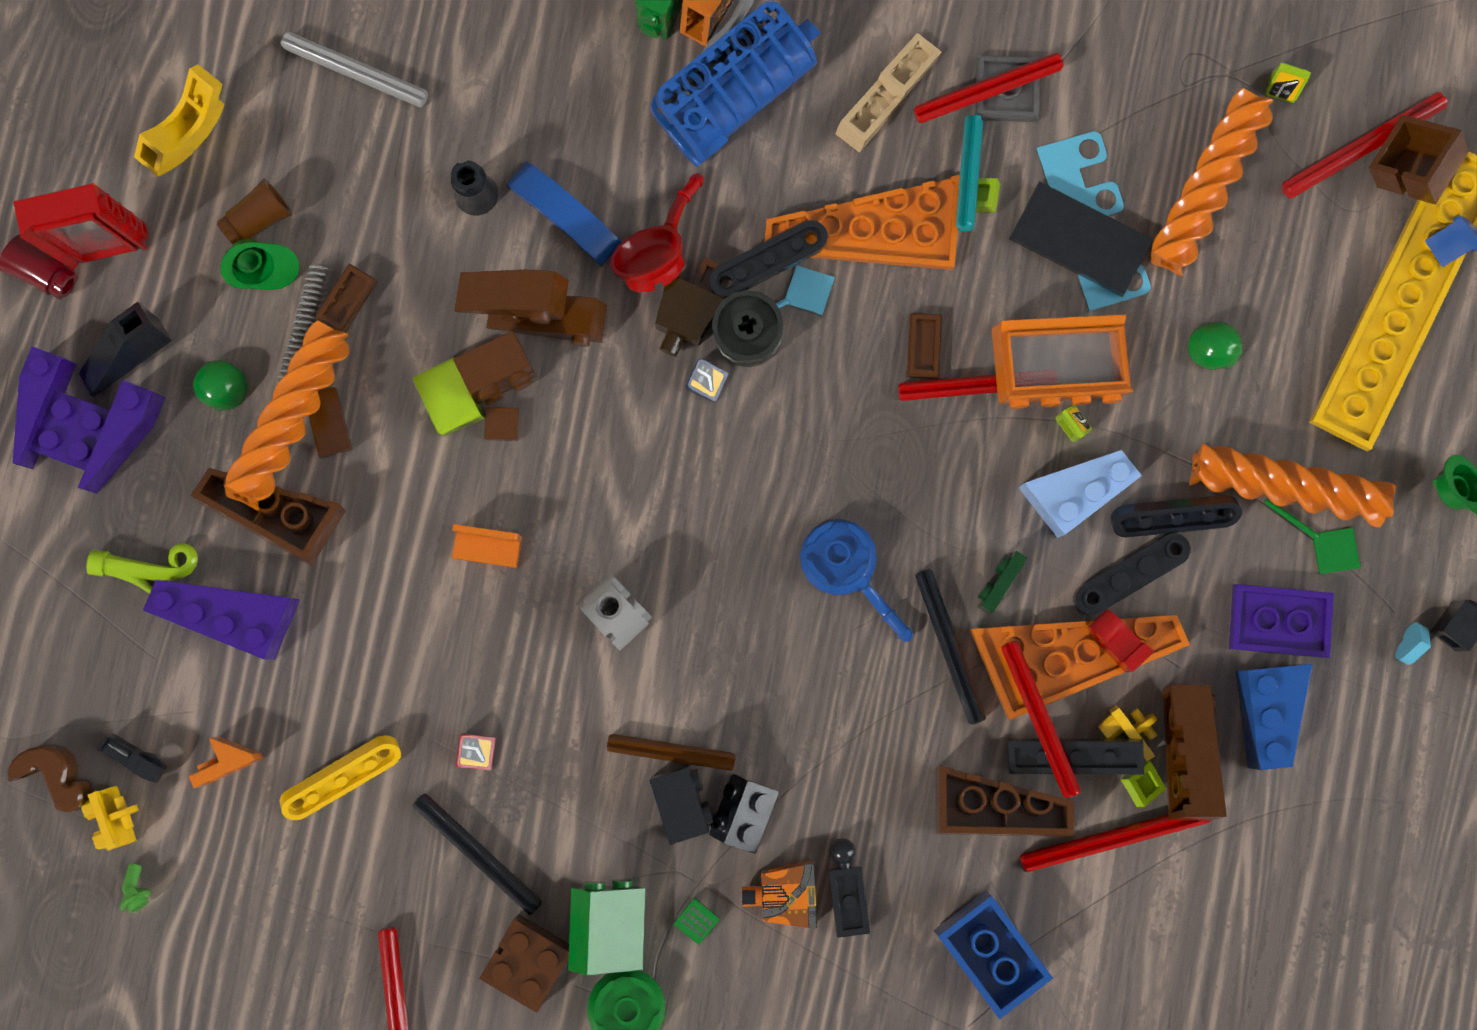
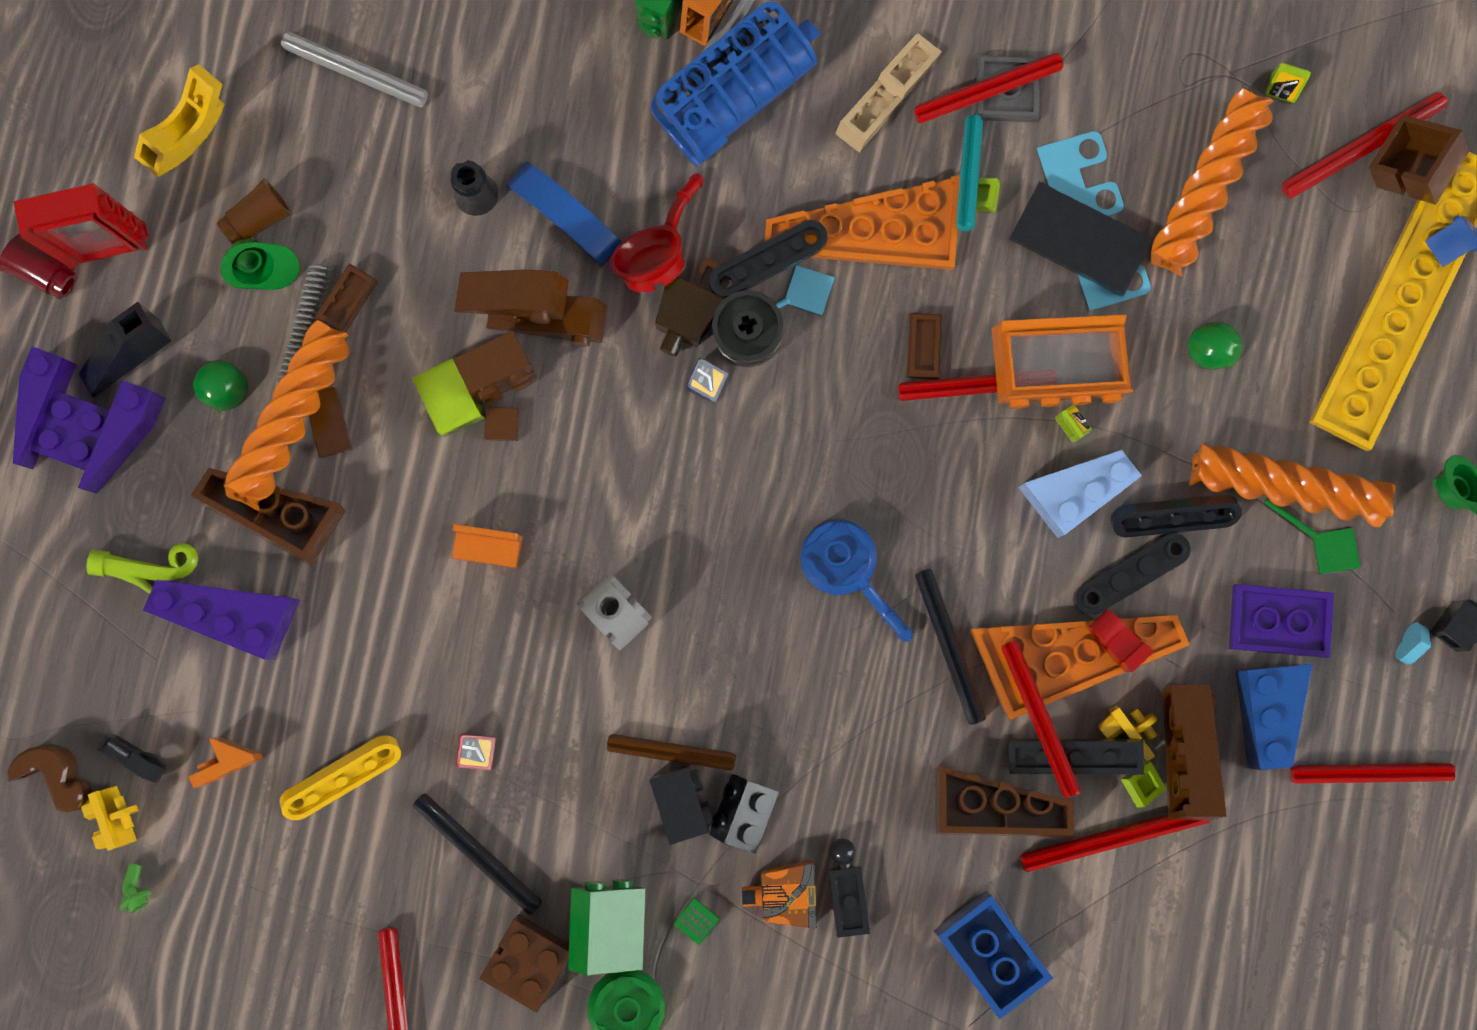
dark green plate [977,551,1027,614] -> none
none -> red axle [1290,763,1456,784]

